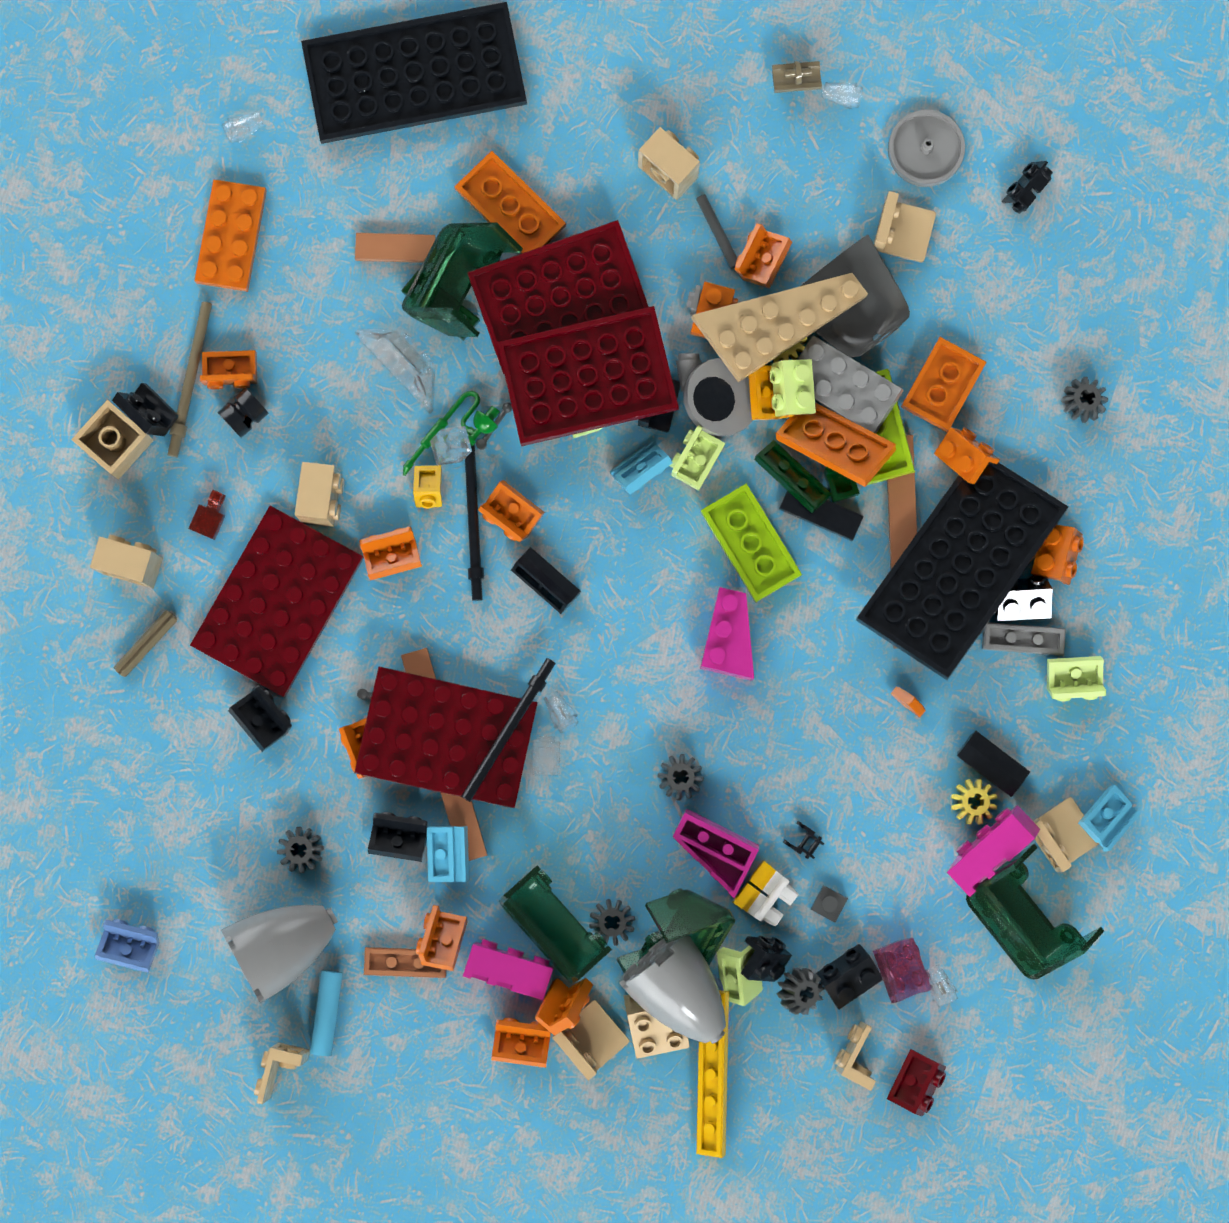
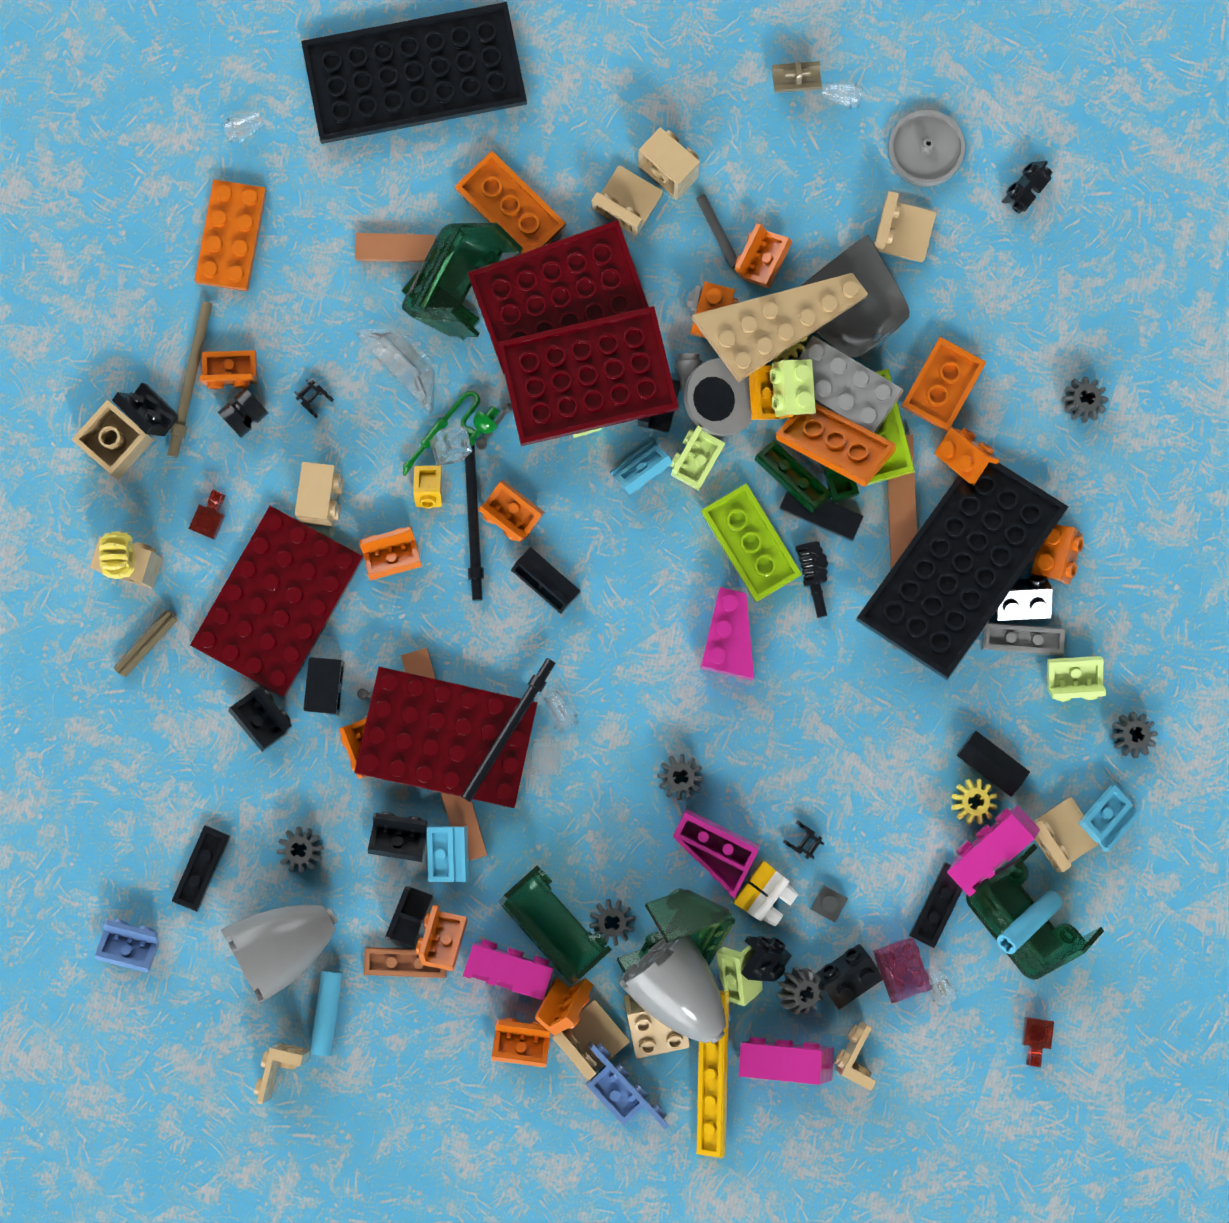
dark red bracket [887,1049,946,1116] -> none
orange tile [890,686,926,717] -> none
none -> light yellow gear [98,531,136,579]
none -> black tile [172,825,231,912]
none -> black piece [294,379,334,418]
none -> black panel [303,657,345,716]
none -> black panel [385,886,433,947]
none -> medium blue bracket [585,1041,668,1129]
none -> tan bracket [591,166,663,237]
none -> dark pink wedge [739,1037,834,1085]
none -> black piece [795,541,828,618]
none -> black tile [908,862,963,948]
none -> medium azure piece [997,890,1063,954]
none -> clear red plate [1022,1017,1054,1068]
none -> dark grey gear [1110,712,1158,758]

